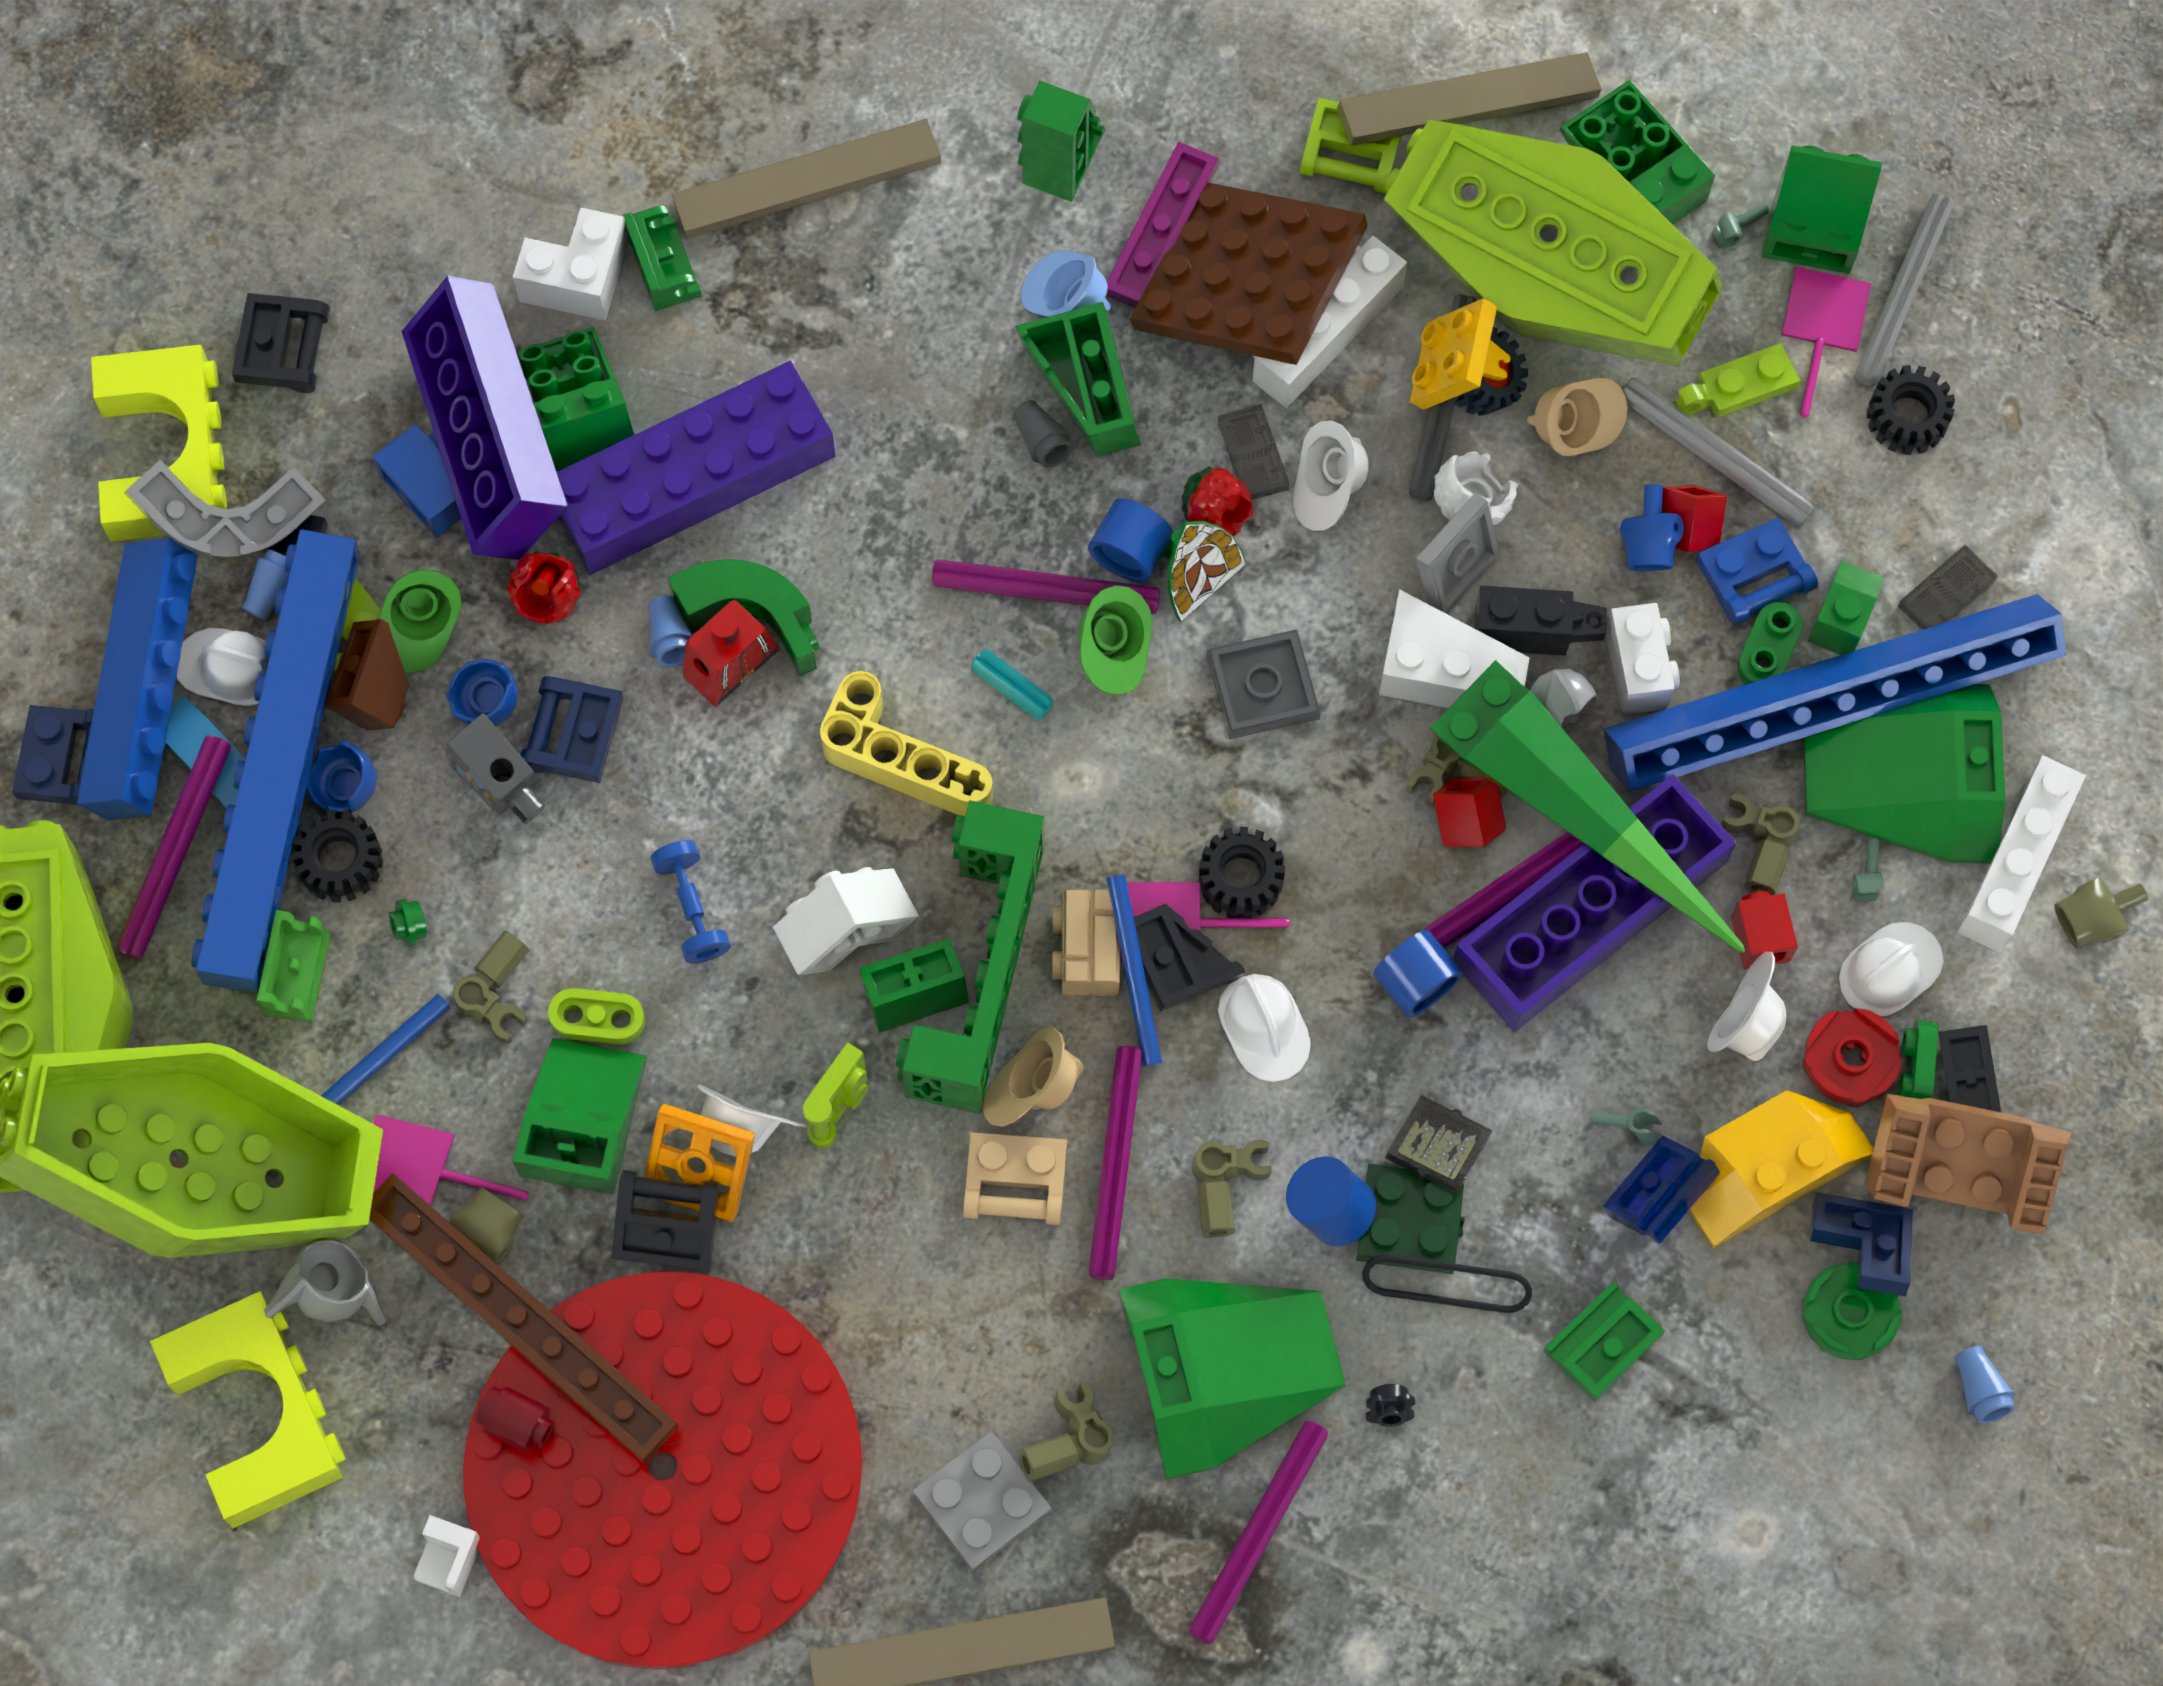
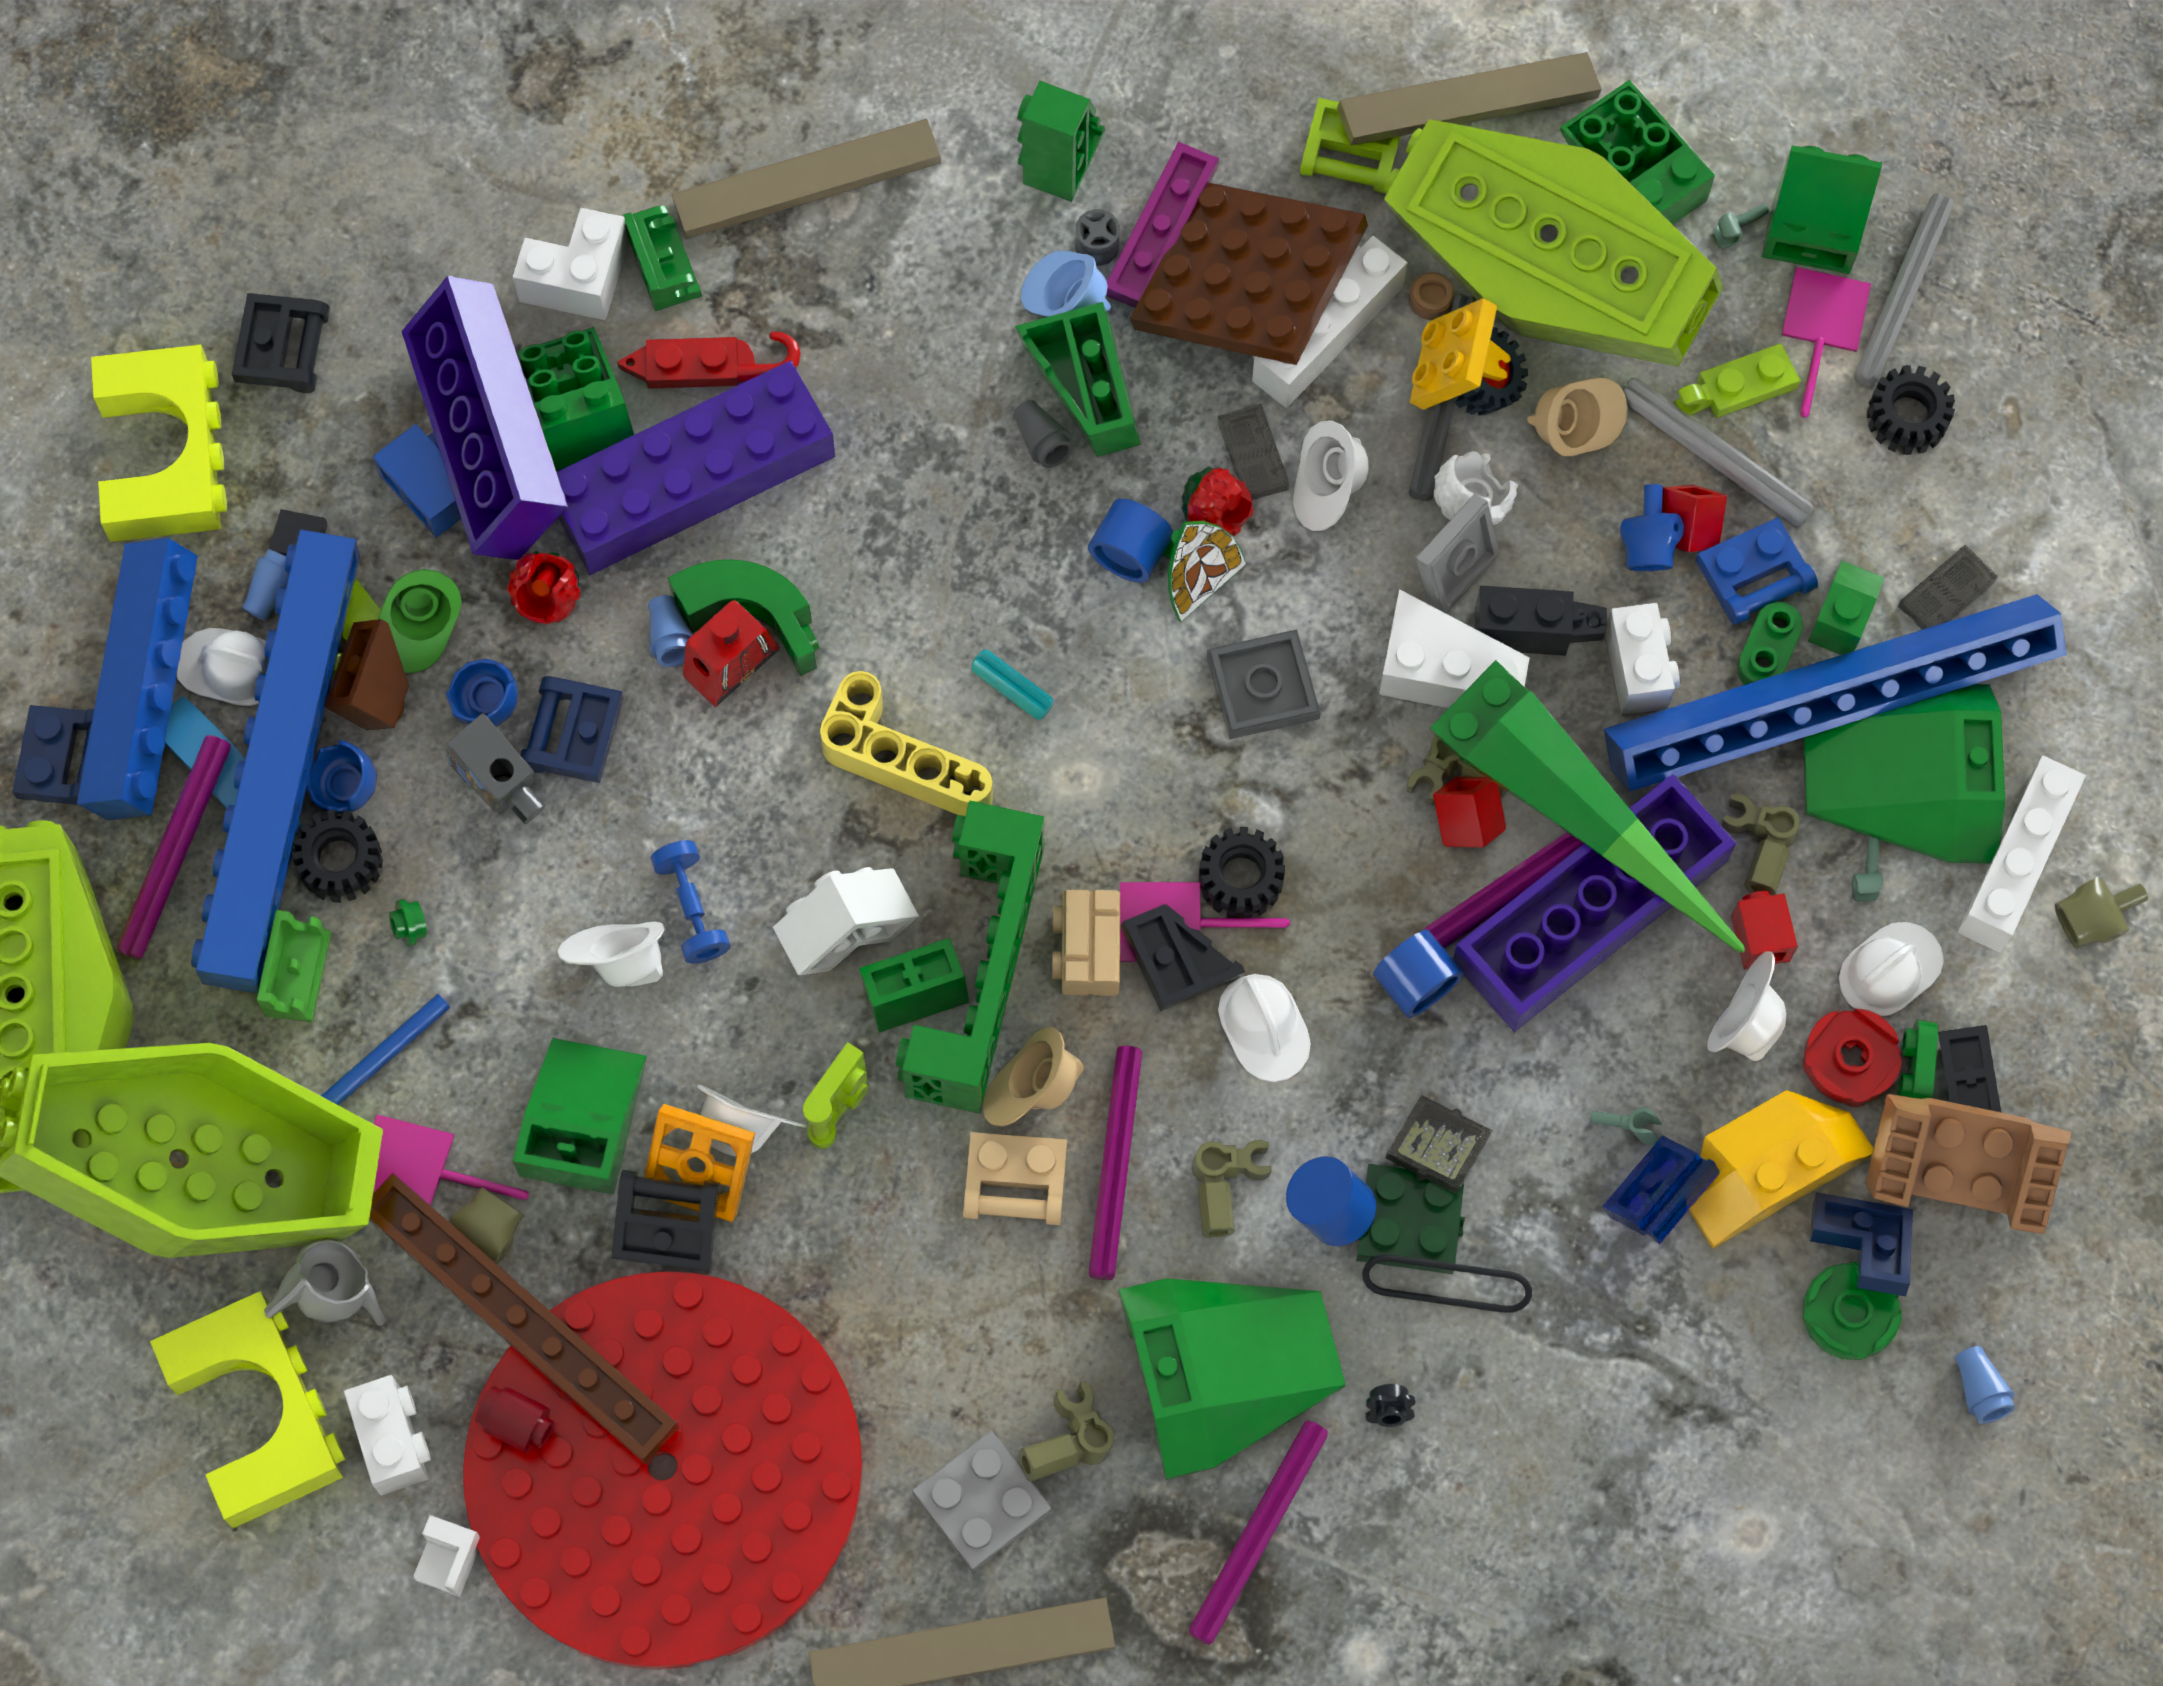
light grey plate [124,460,326,558] -> none
olive bar [453,930,529,1044] -> none
lime plate [548,988,646,1045] -> none
magenta axle [932,559,1160,614] -> none
bright green piece [1078,586,1153,695] -> none
blue bar [1106,874,1162,1066] -> none
light grey piece [1531,669,1598,727] -> none
green plate [1543,1281,1665,1402] -> none
none -> white brick [344,1374,431,1496]
none -> white piece [558,921,664,987]
none -> red plate [617,331,801,389]
none -> dark grey wheel [1075,209,1120,266]
none -> medium nougat tile [1409,272,1455,320]

